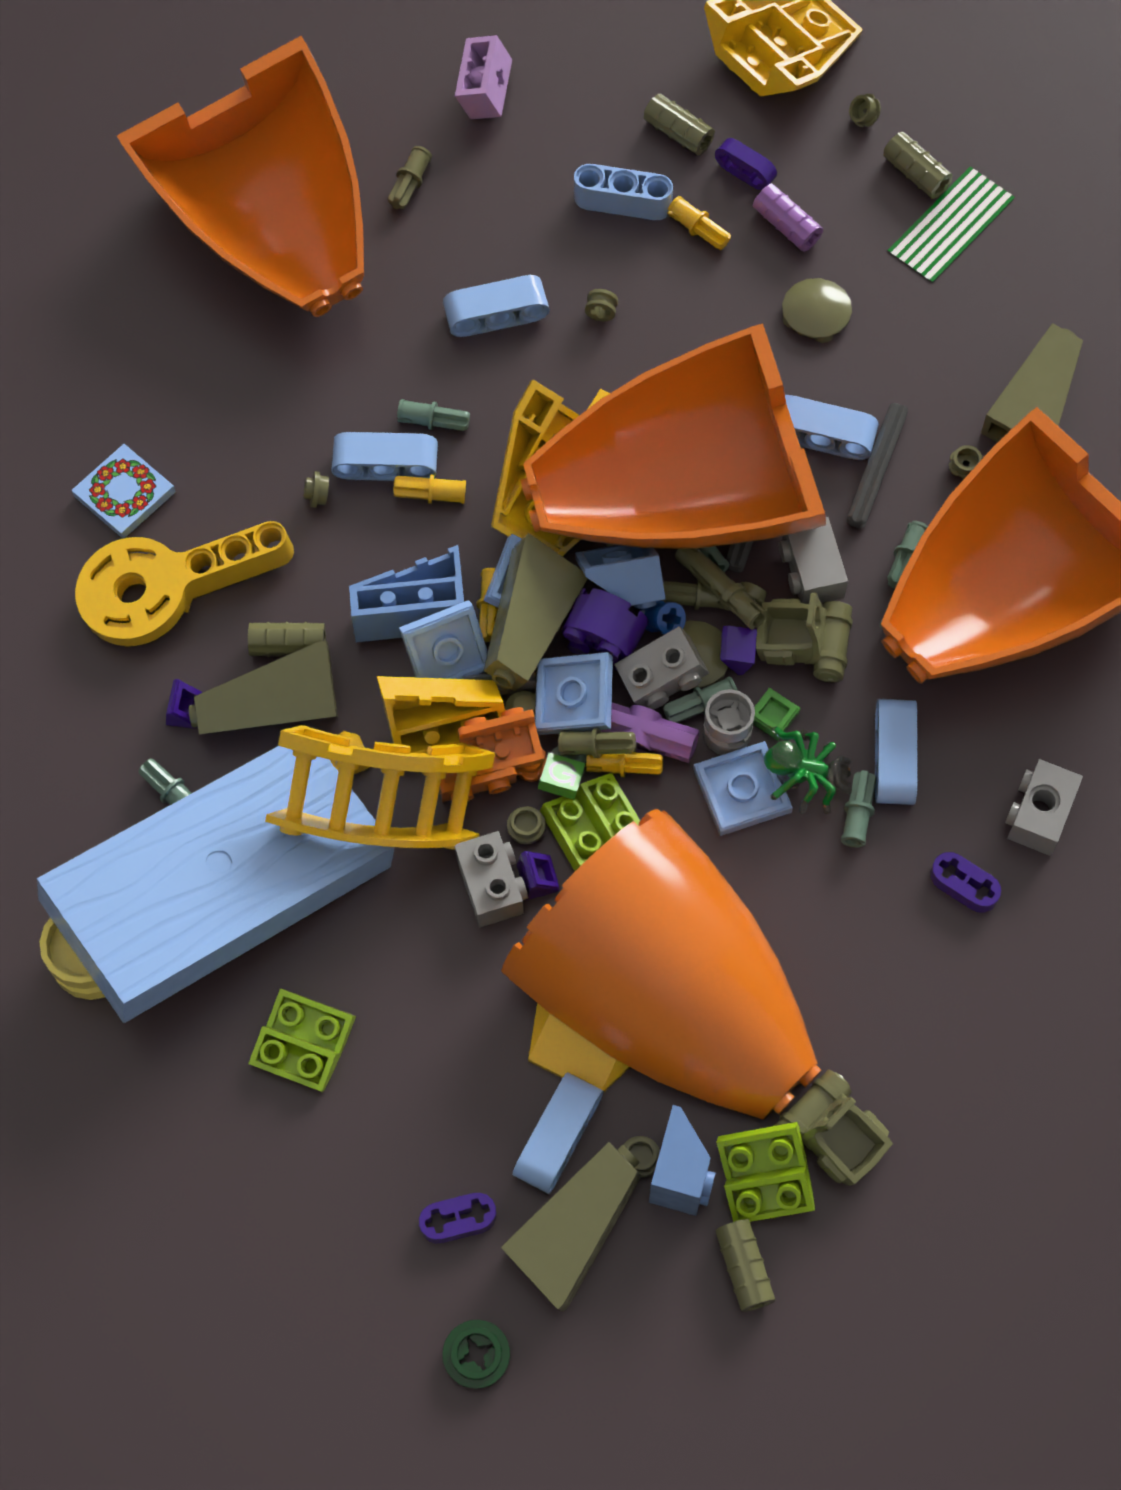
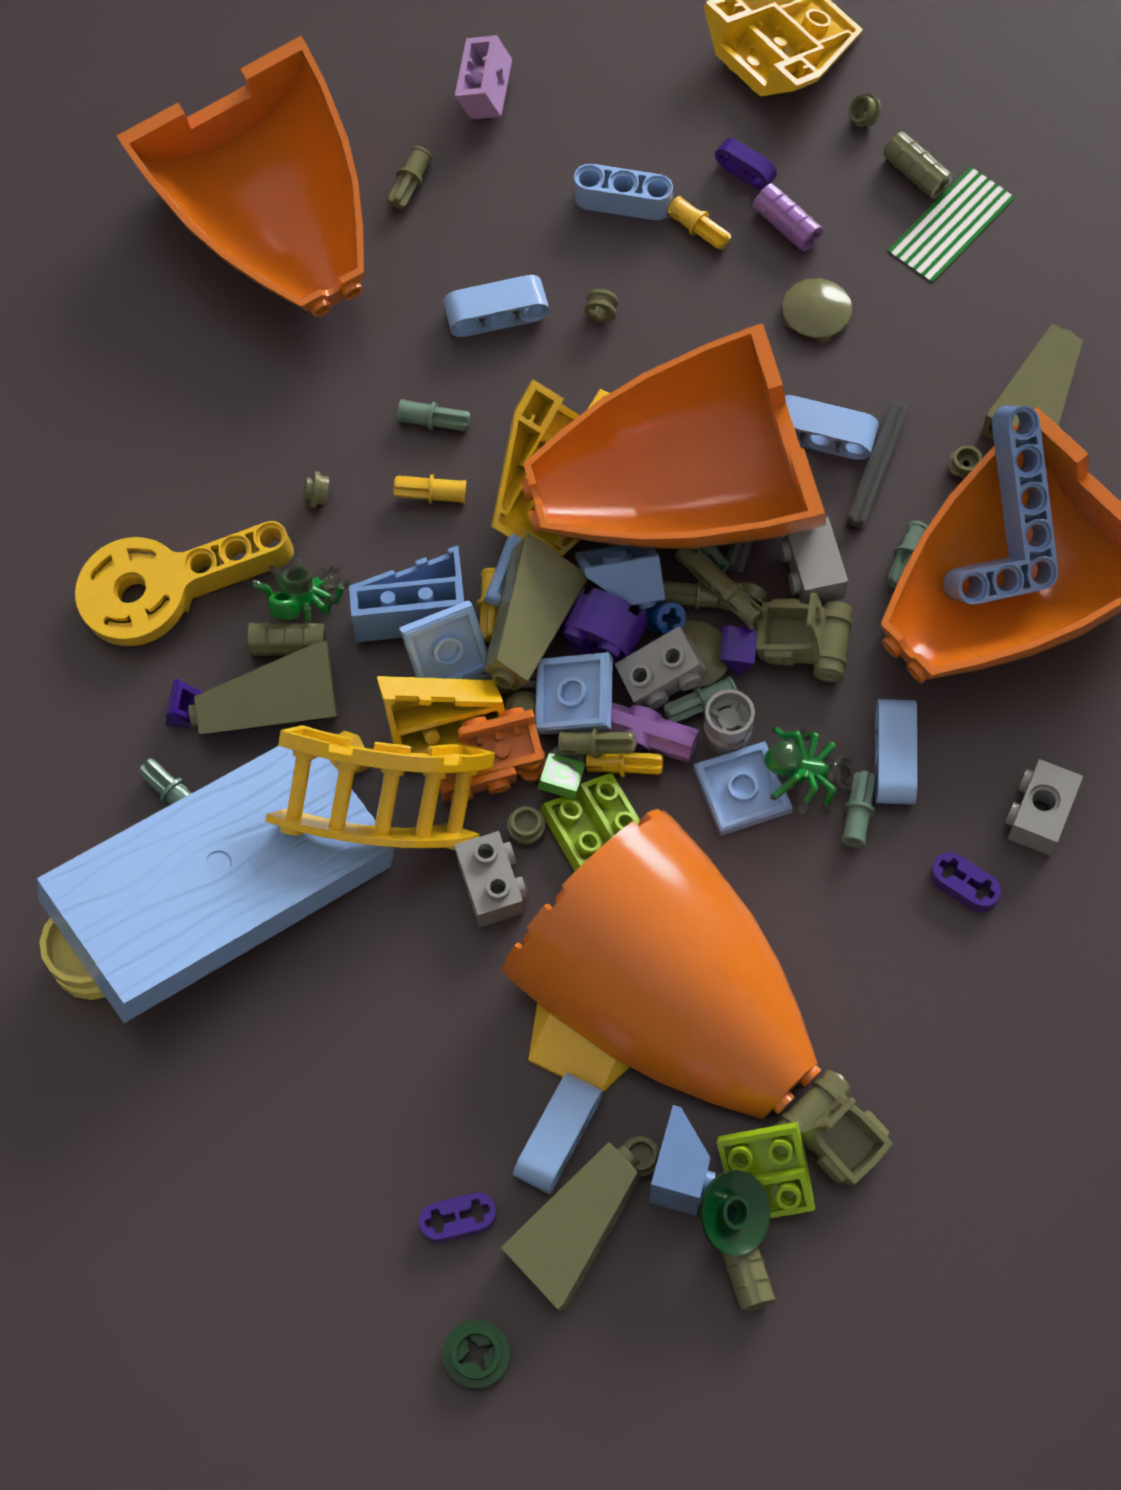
tile [71,444,176,539] -> none
lime slope [248,989,356,1092] -> none
light blue beam [331,432,438,481] -> none
dark purple slope [517,851,560,900] -> none
olive axle [643,93,715,156] -> none
bright green tile [753,688,800,741] -> none
none -> animal [252,556,352,622]
none -> dark green dish [700,1170,770,1256]
none -> medium blue beam [943,405,1058,604]

